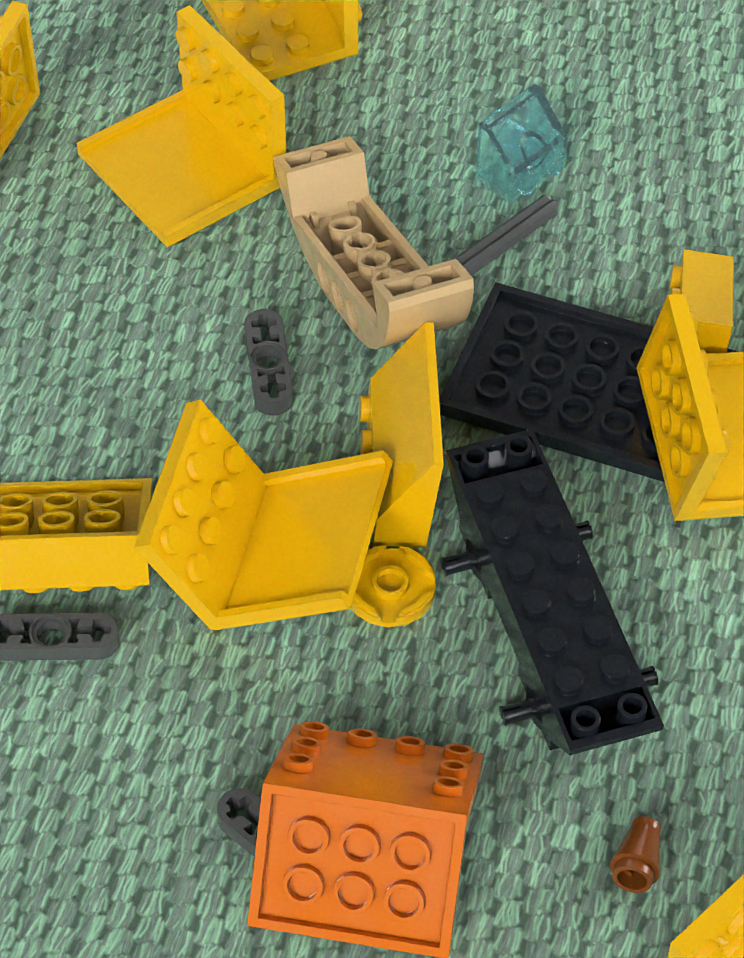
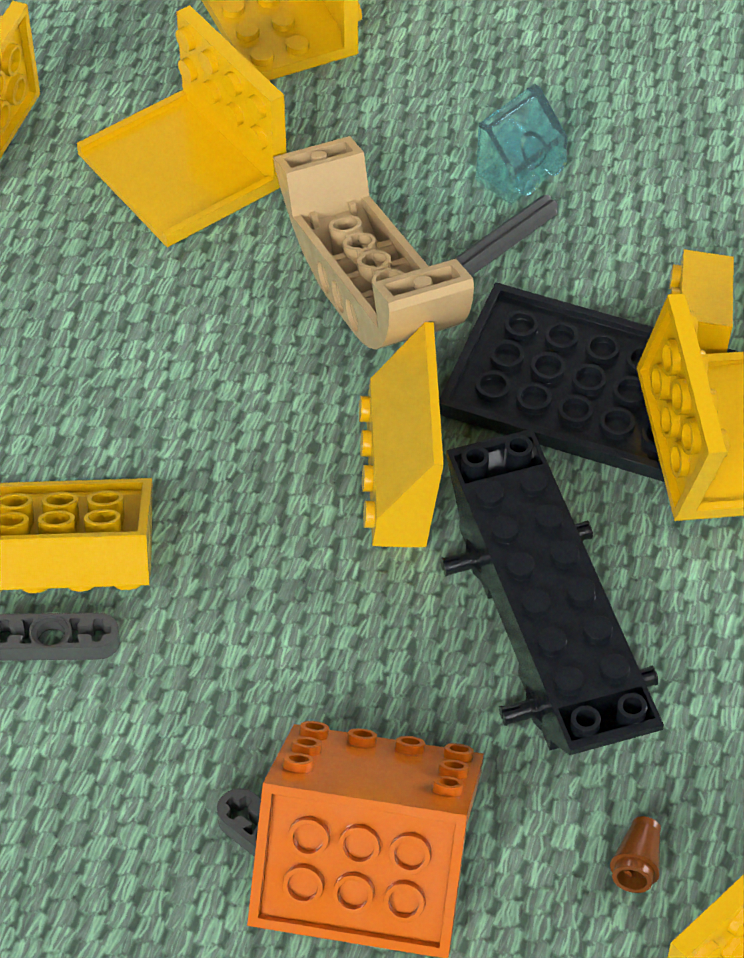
yellow bracket [134,400,393,630] -> none
dark grey beam [245,309,293,416] -> none
yellow tile [351,545,436,627] -> none

